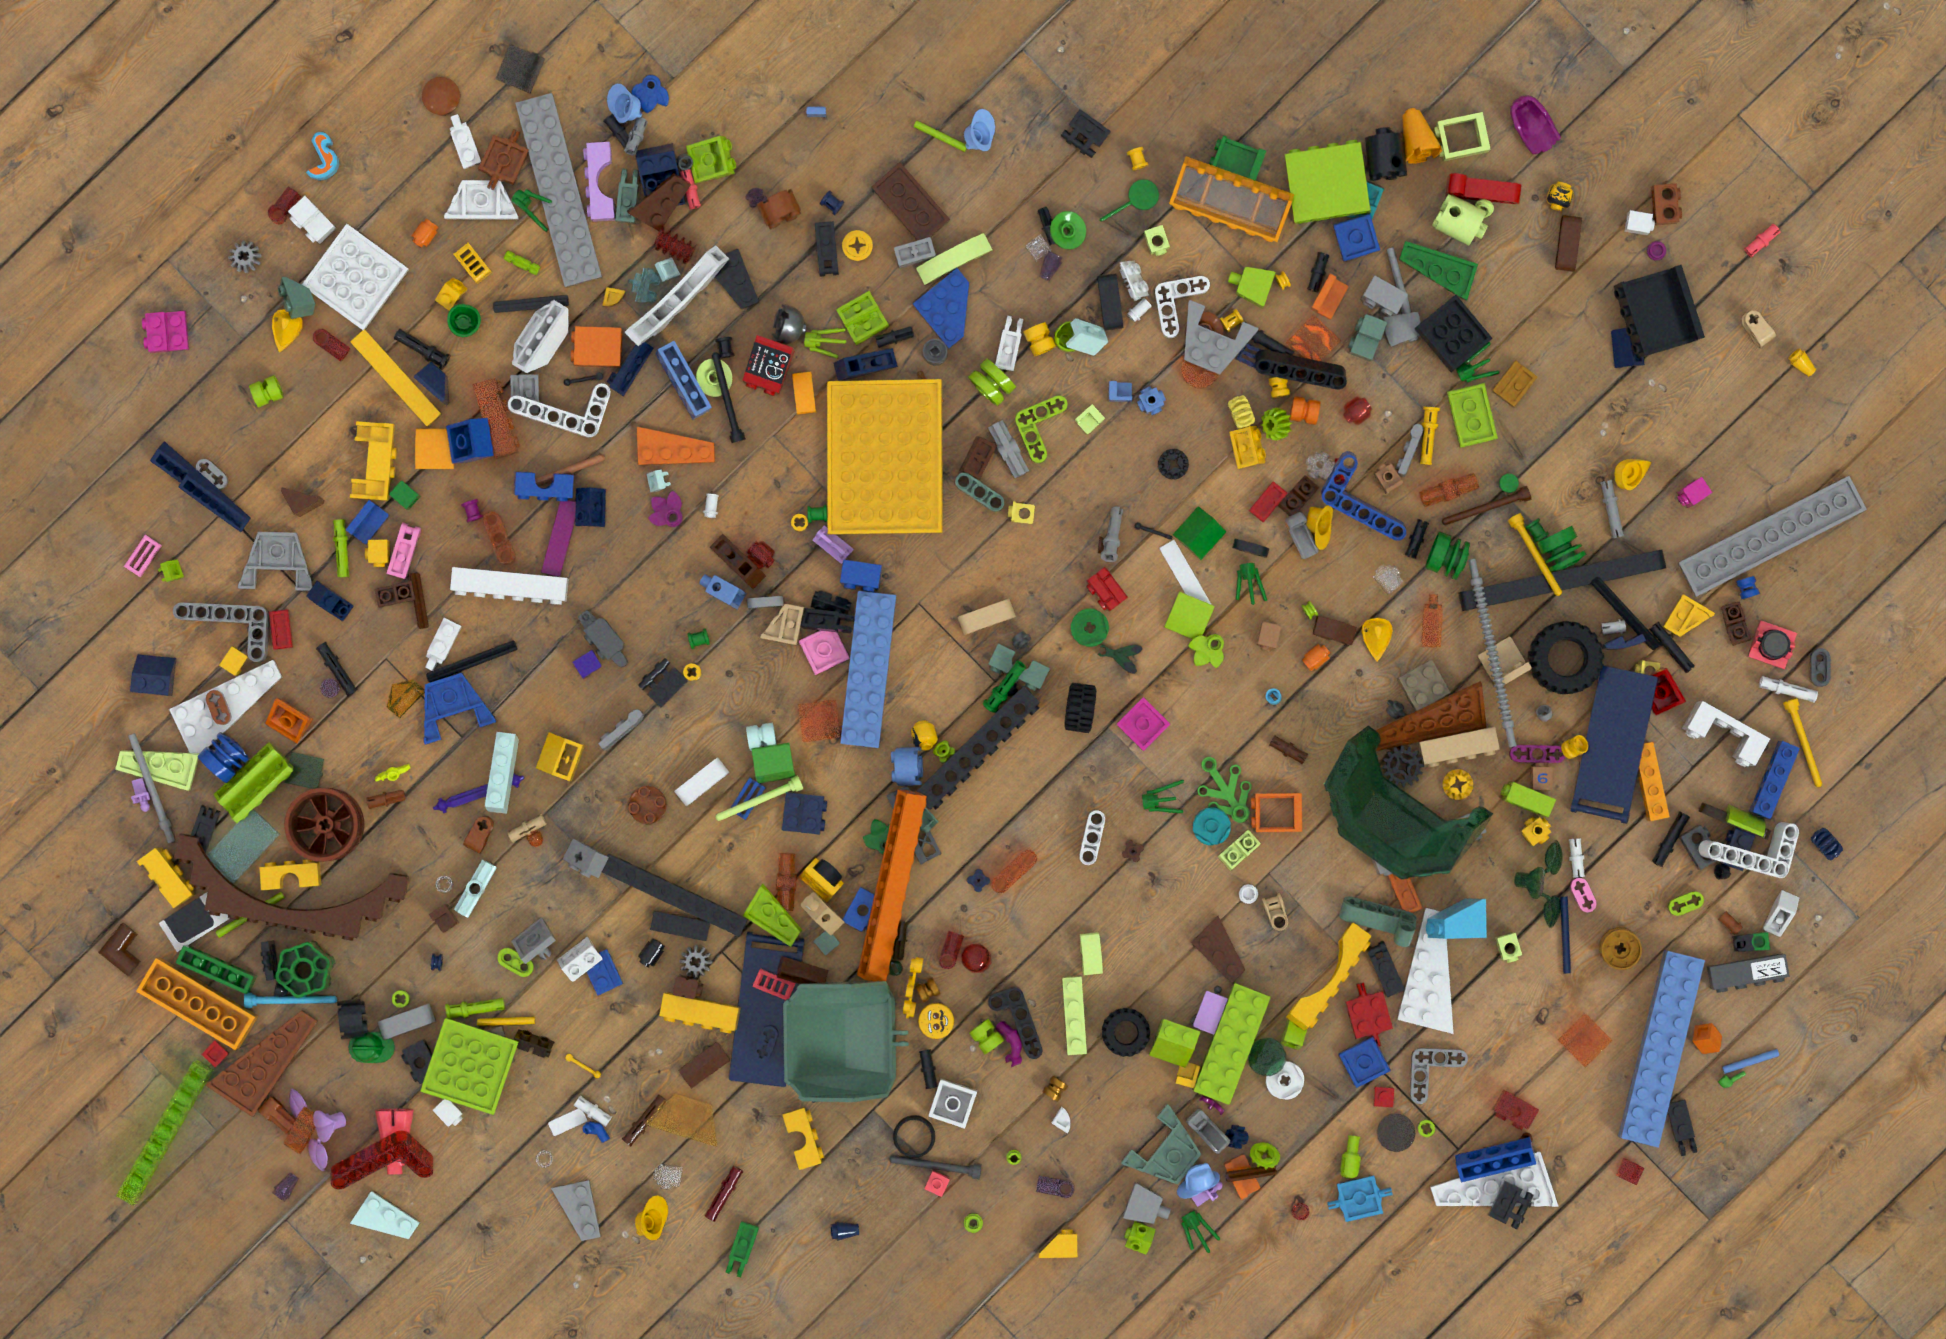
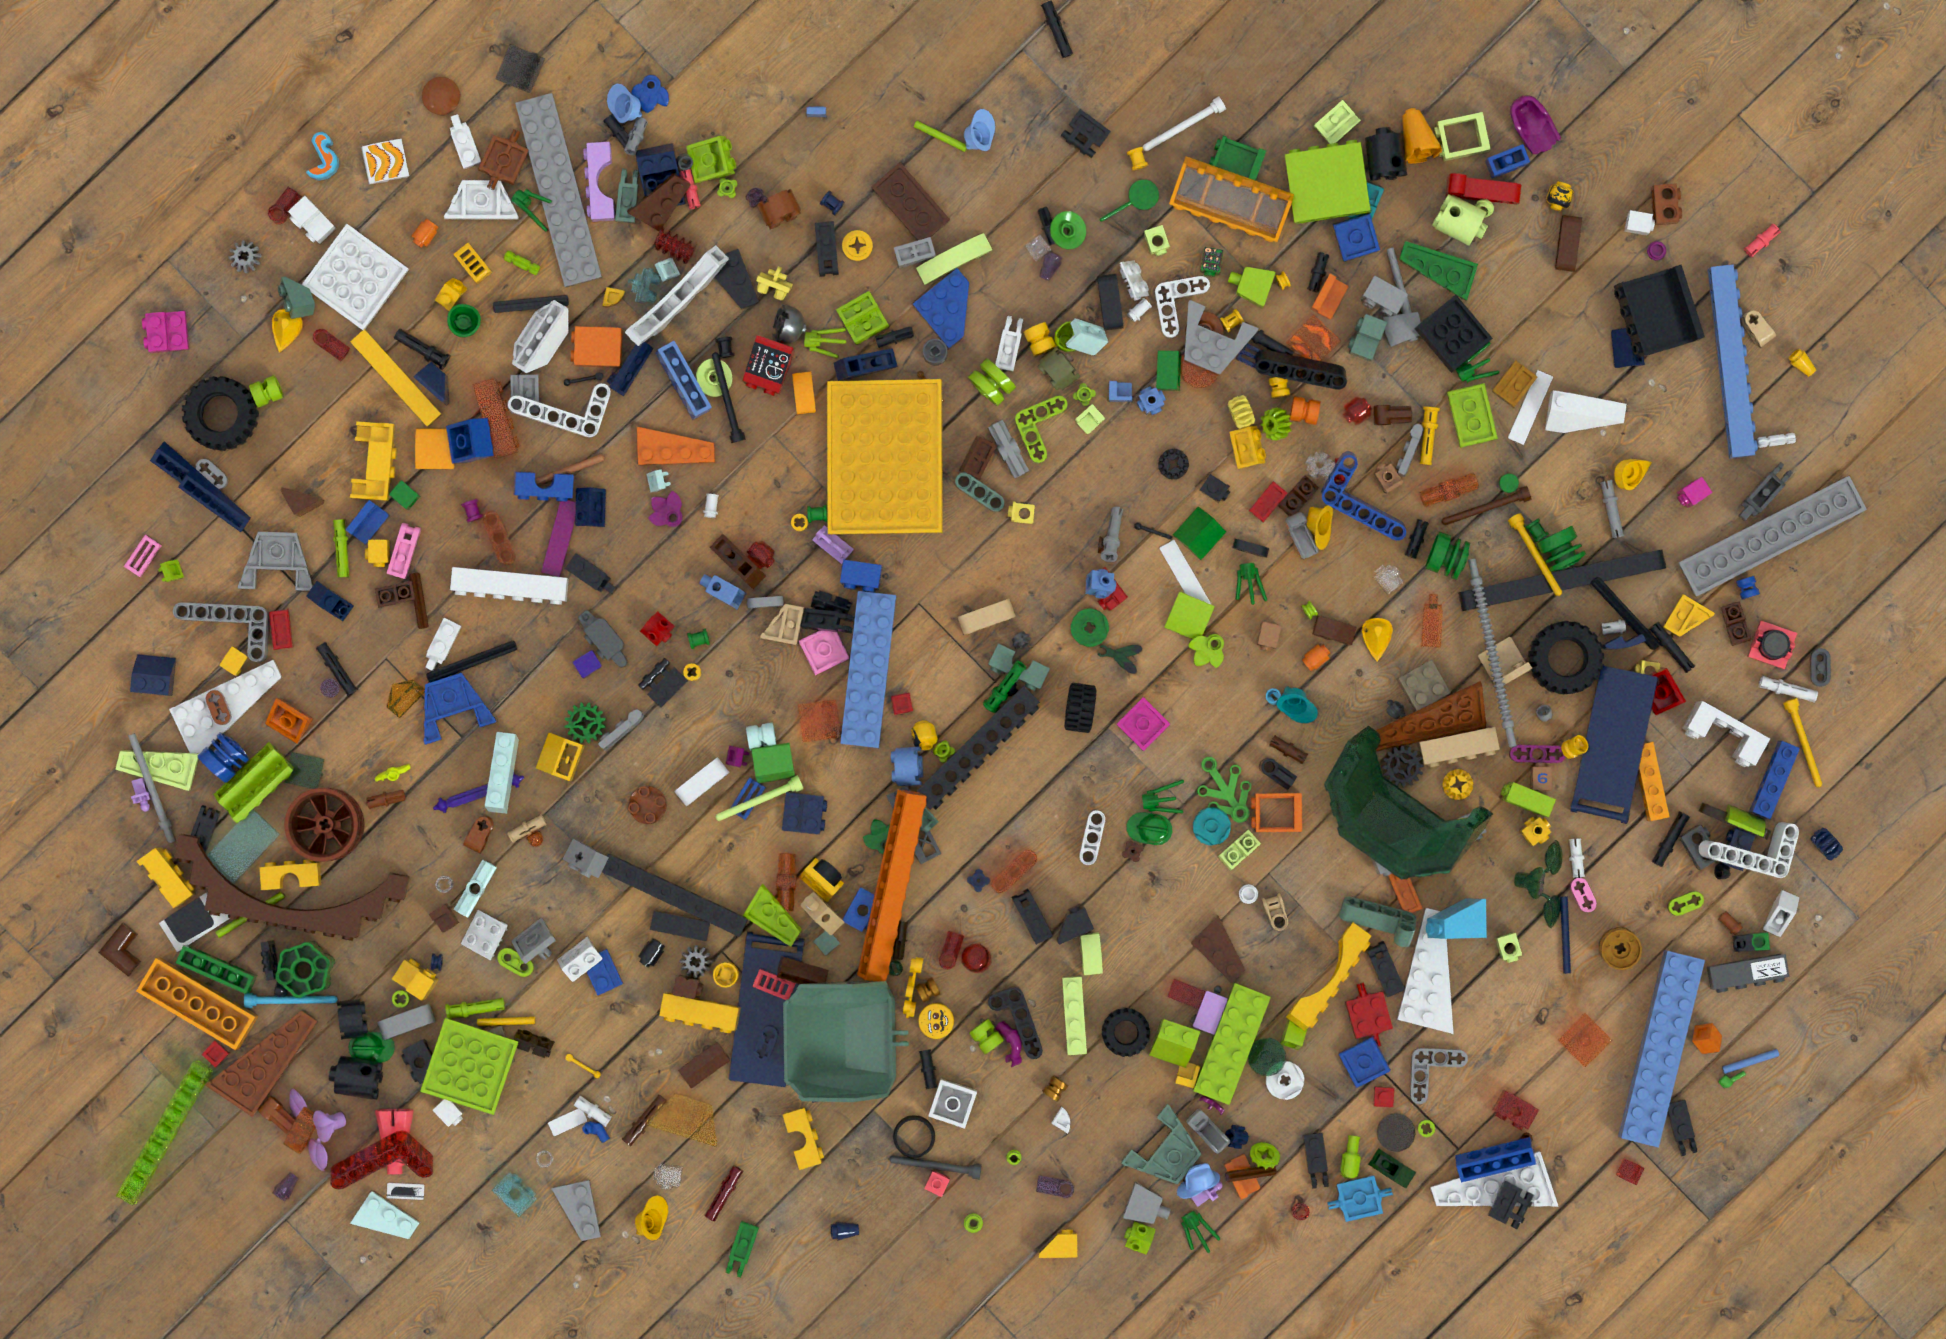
none -> black tyre [182,376,259,451]
none -> black cylinder [329,1056,383,1100]
none -> slope [361,139,409,184]
none -> sticker [387,1183,424,1200]
none -> yellow brick [392,958,439,1001]
none -> white hinge [461,910,508,960]
none -> clear light blue brick [492,1173,537,1217]
none -> green gear [564,702,606,744]
none -> black hinge [565,554,616,594]
none -> red brick [640,611,675,646]
none -> yellow wheel [713,962,739,988]
none -> lime plate [717,178,738,198]
none -> magenta tile [725,745,750,767]
none -> light yellow hips [756,266,793,301]
none -> red tile [891,693,913,715]
none -> black plate [1011,888,1053,945]
none -> olive brick [1038,346,1080,391]
none -> black pin [1041,1,1073,59]
none -> black slope [1056,905,1094,945]
none -> lime plate [1073,383,1096,406]
none -> medium blue brick [1085,569,1116,599]
none -> green piece [1127,812,1172,845]
none -> white piece [1143,96,1226,151]
none -> green hinge [1156,351,1182,391]
none -> clear red plate [1167,979,1206,1009]
none -> black bracket [1199,474,1230,503]
none -> brick [1200,247,1224,277]
none -> black piece [1259,758,1297,790]
none -> teal piece [1276,686,1318,723]
none -> black hinge [1303,1133,1329,1189]
none -> yellowish green plate [1314,100,1361,144]
none -> dark green slope [1368,1148,1416,1188]
none -> reddish brown piece [1374,405,1412,426]
none -> blue brick [1485,144,1530,179]
none -> white sticker [1508,370,1553,445]
none -> white wedge [1545,390,1627,433]
none -> medium blue brick [1707,264,1758,459]
none -> dark grey hinge [1738,462,1793,521]
none -> white axle [1757,433,1796,448]

